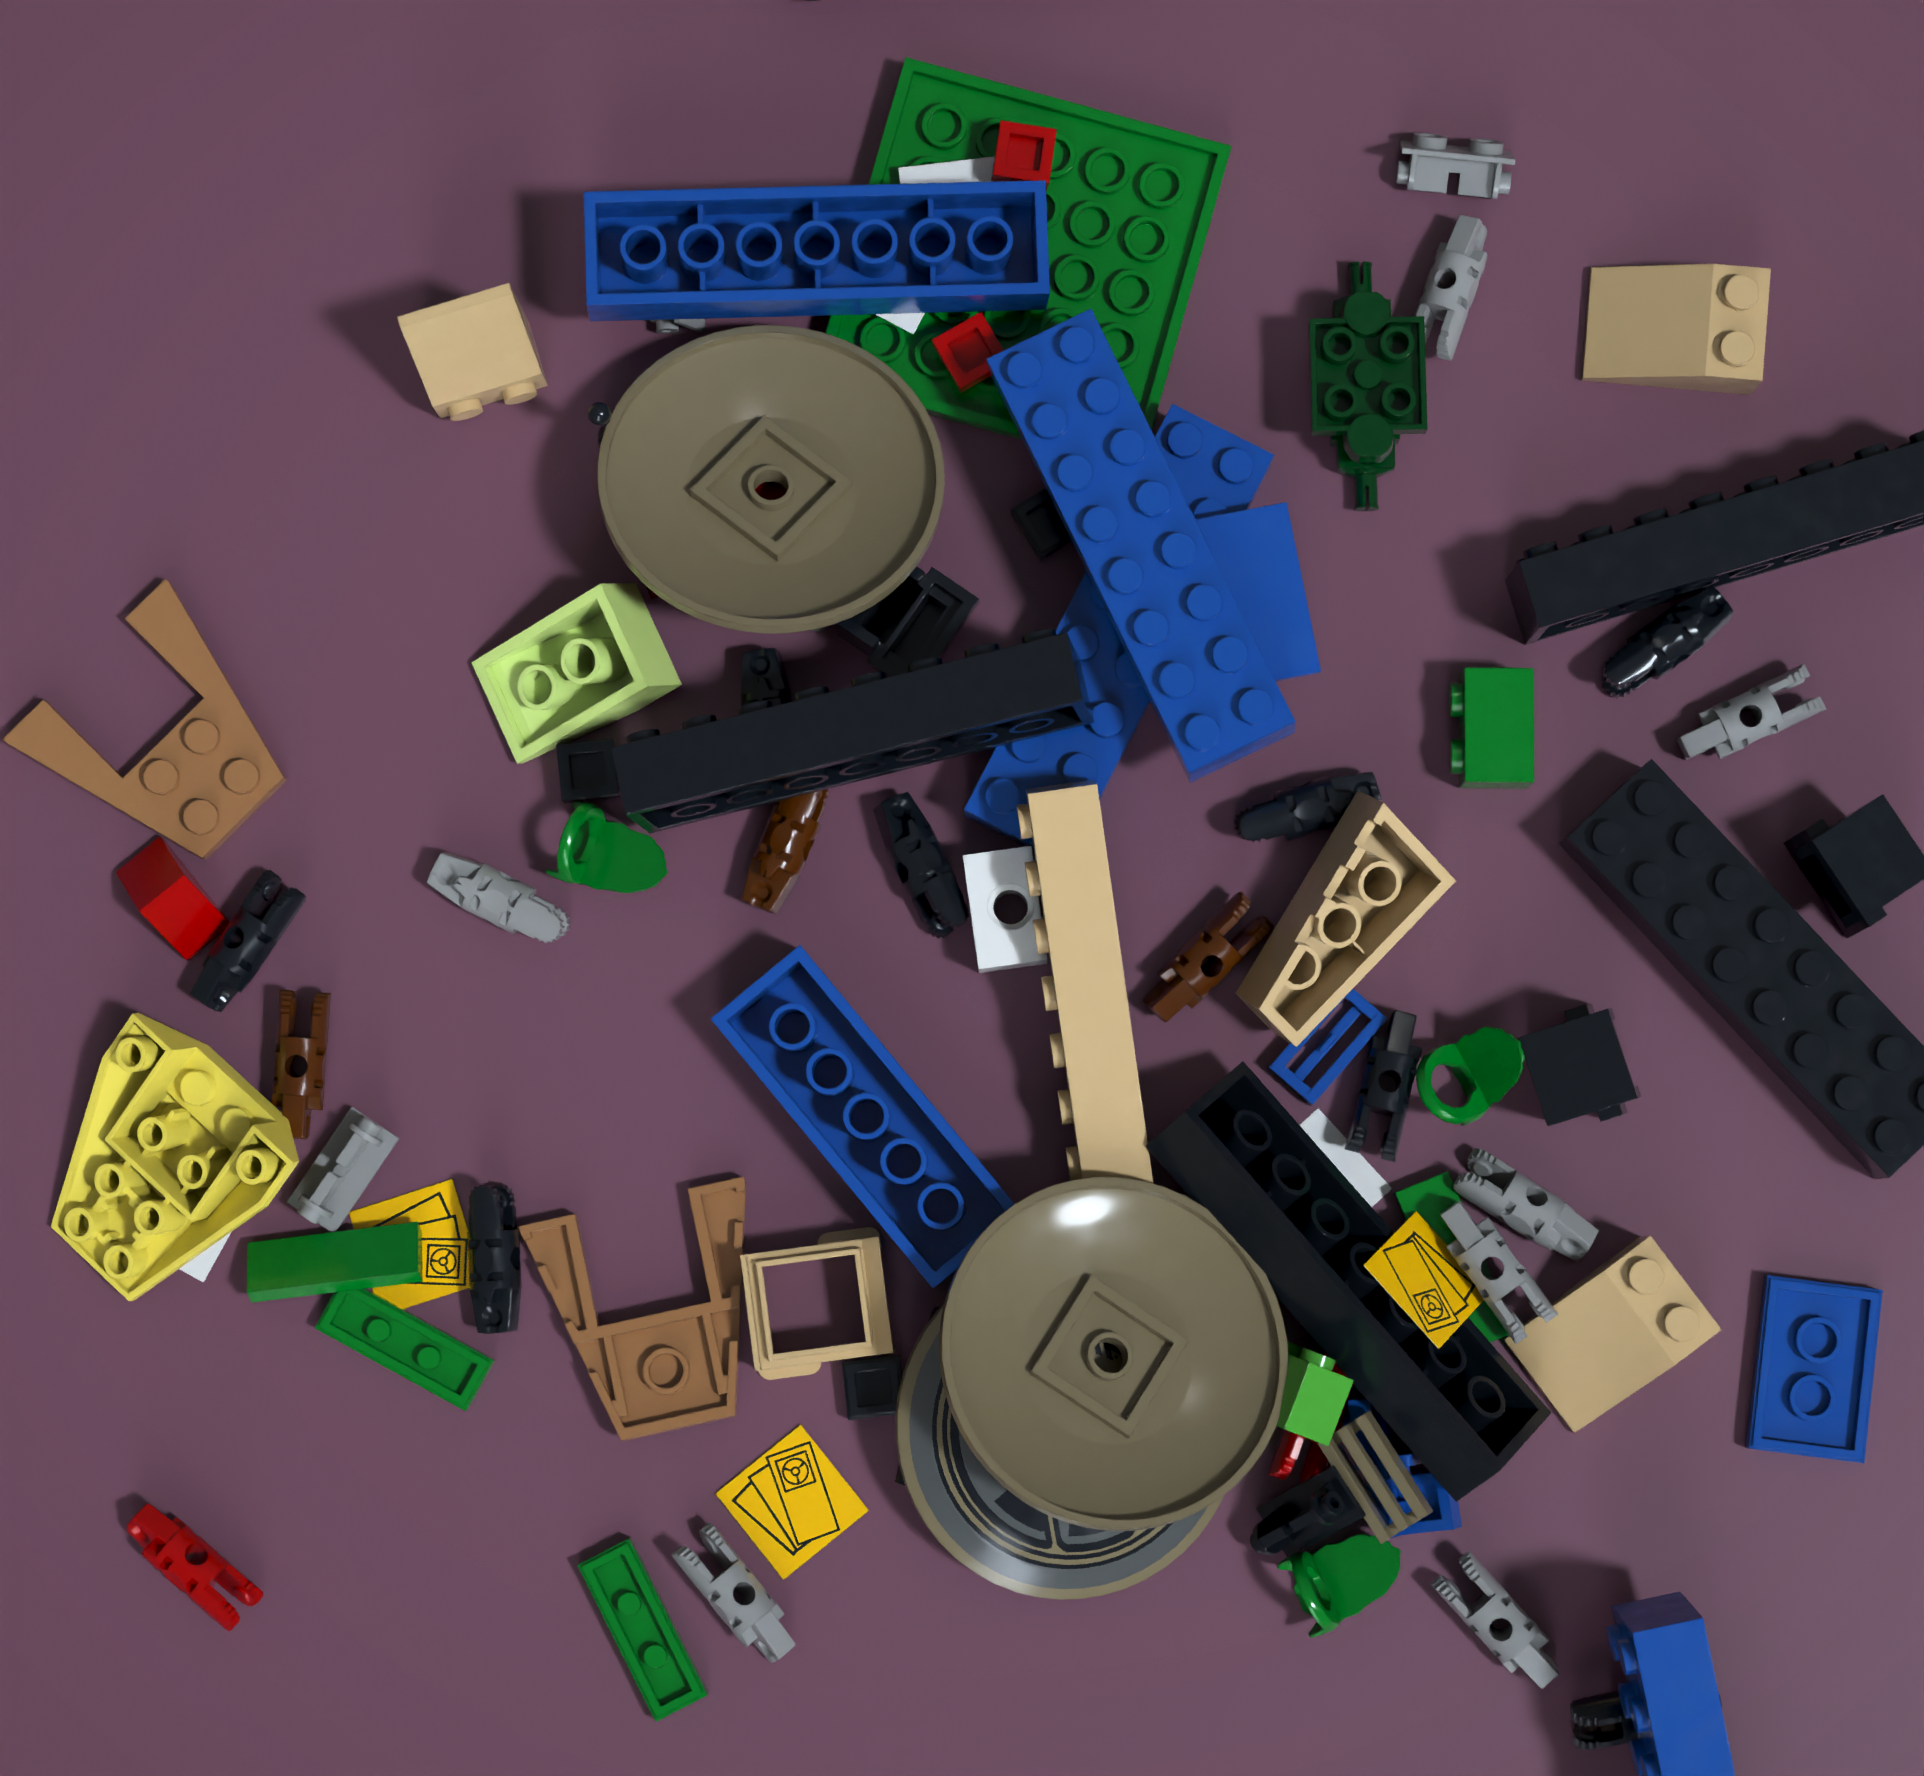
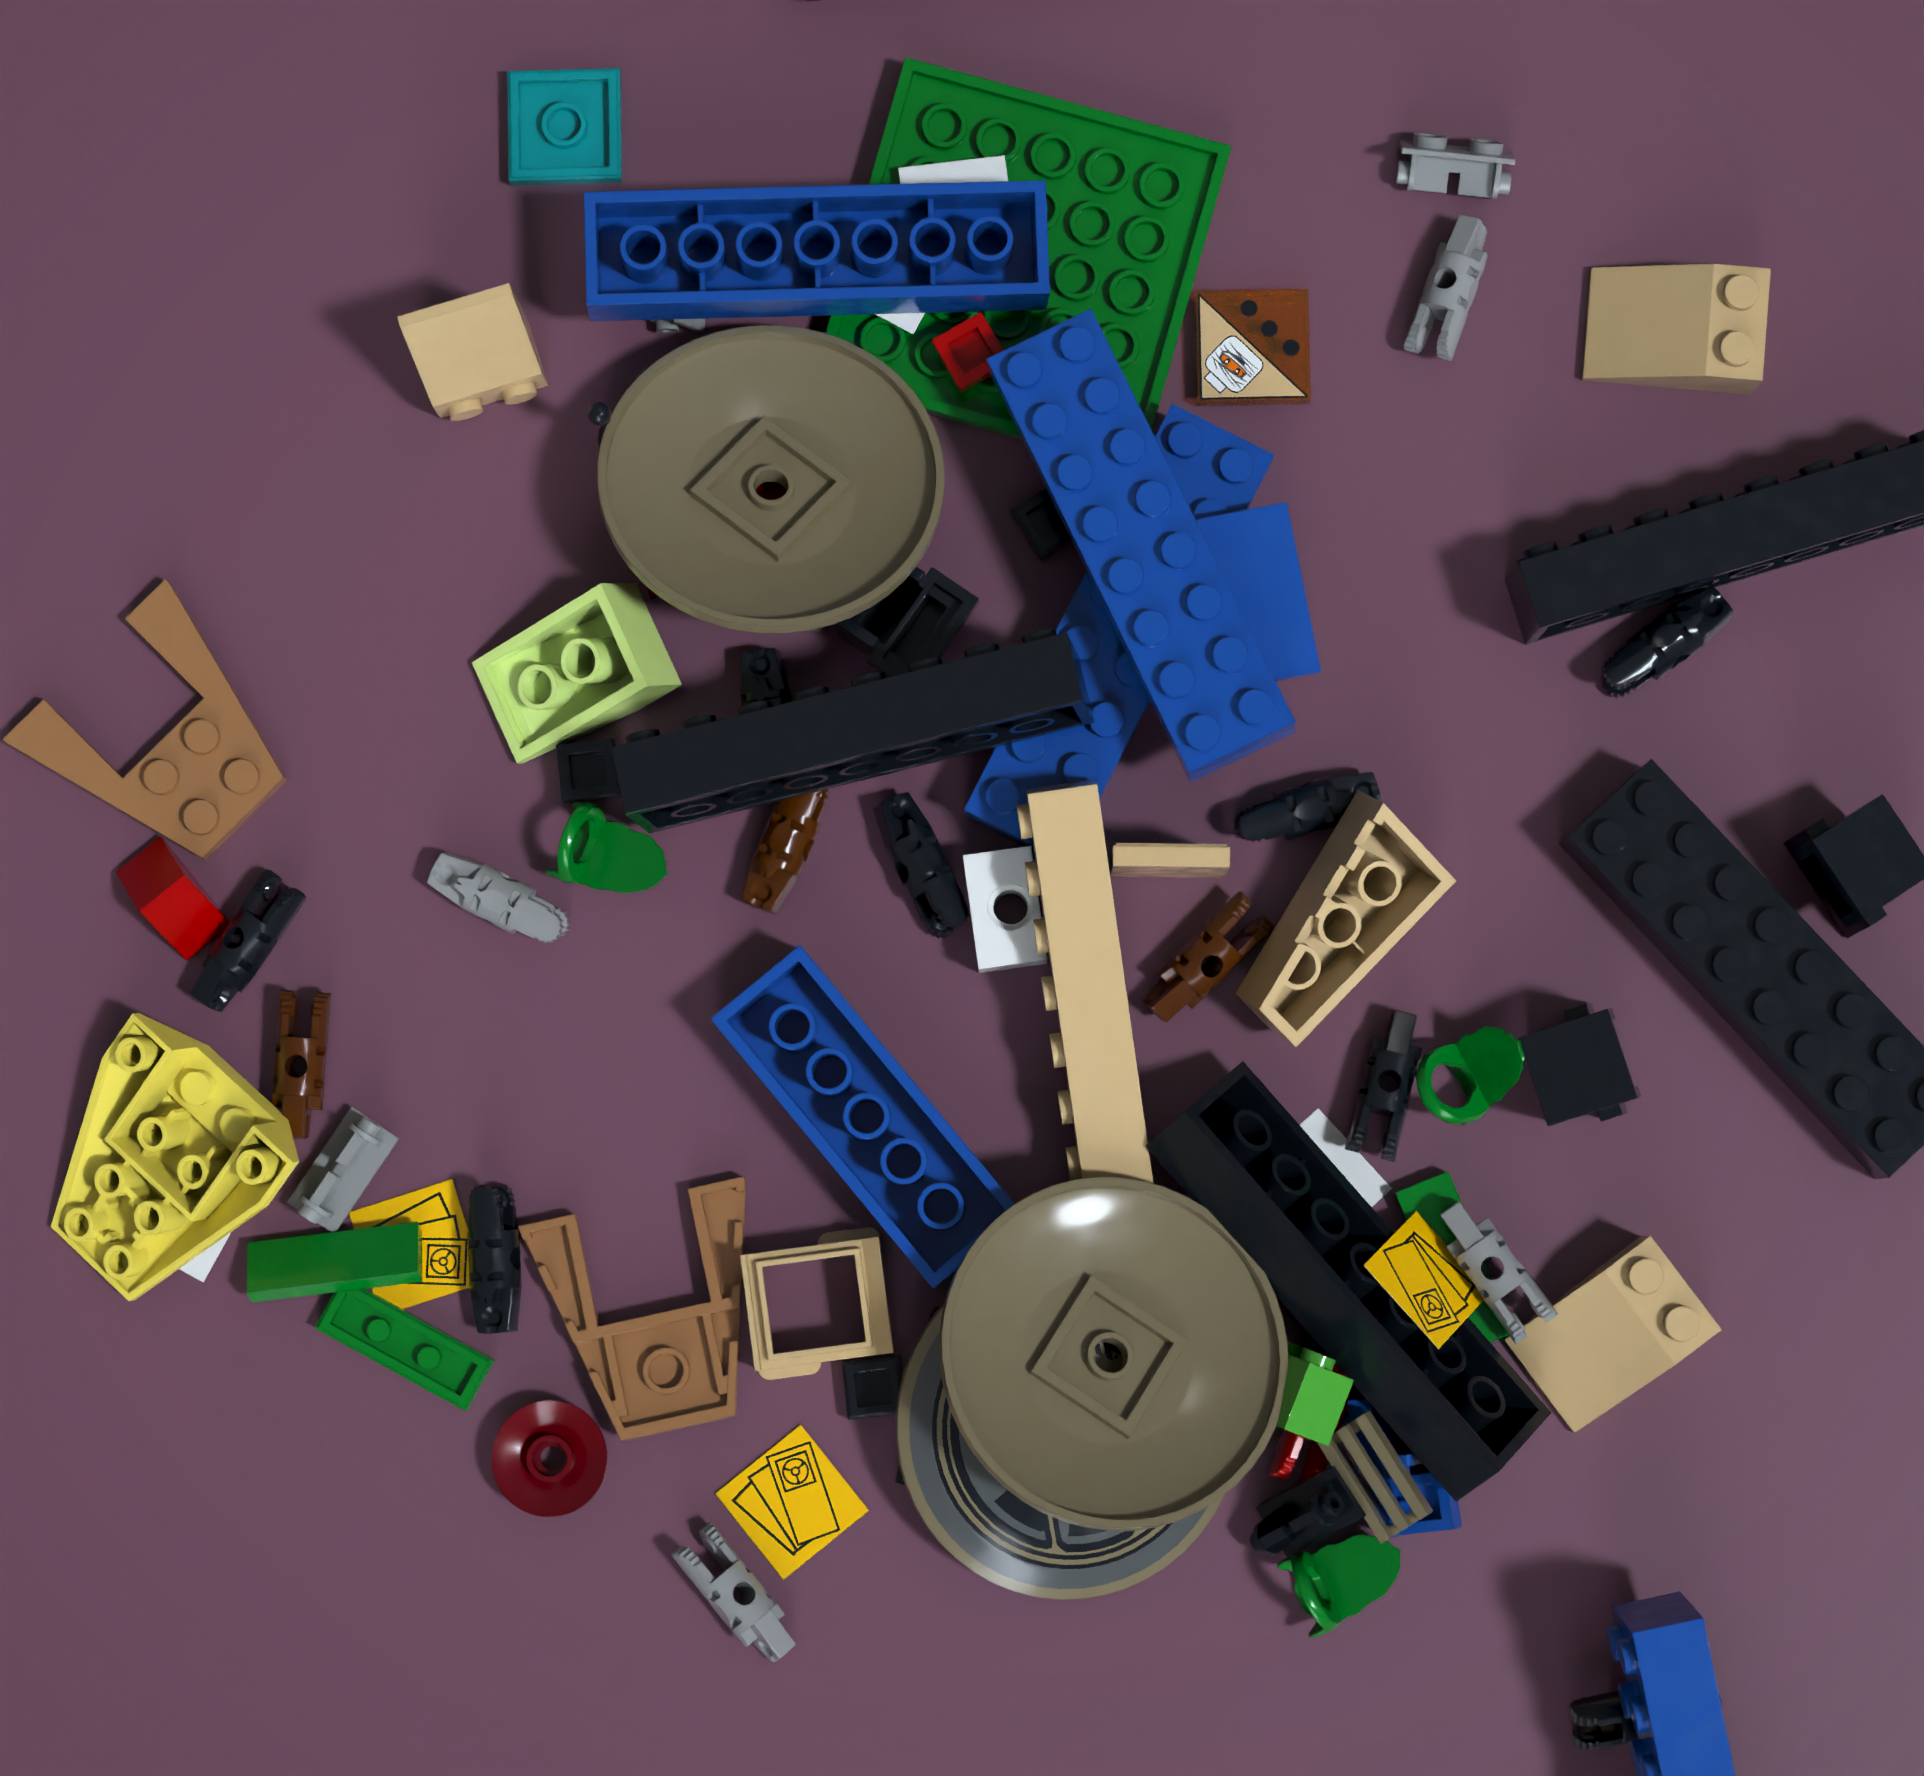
red hinge [126,1503,264,1632] -> none
green tile [577,1537,709,1722] -> none
red plate [991,120,1057,190] -> none
blue tile [1268,989,1388,1106] -> none
dark green piece [1308,261,1428,512] -> none
light grey hinge [1430,1551,1559,1689] -> none
green brick [1448,668,1534,789] -> none
light grey hinge [1453,1148,1599,1261] -> none
light grey hinge [1677,663,1827,760] -> none
blue tile [1745,1275,1883,1463] -> none
none -> dark red dish [491,1400,608,1517]
none -> teal tile [507,68,623,186]
none -> tan tile [1110,843,1230,878]
none -> tile [1194,289,1311,407]

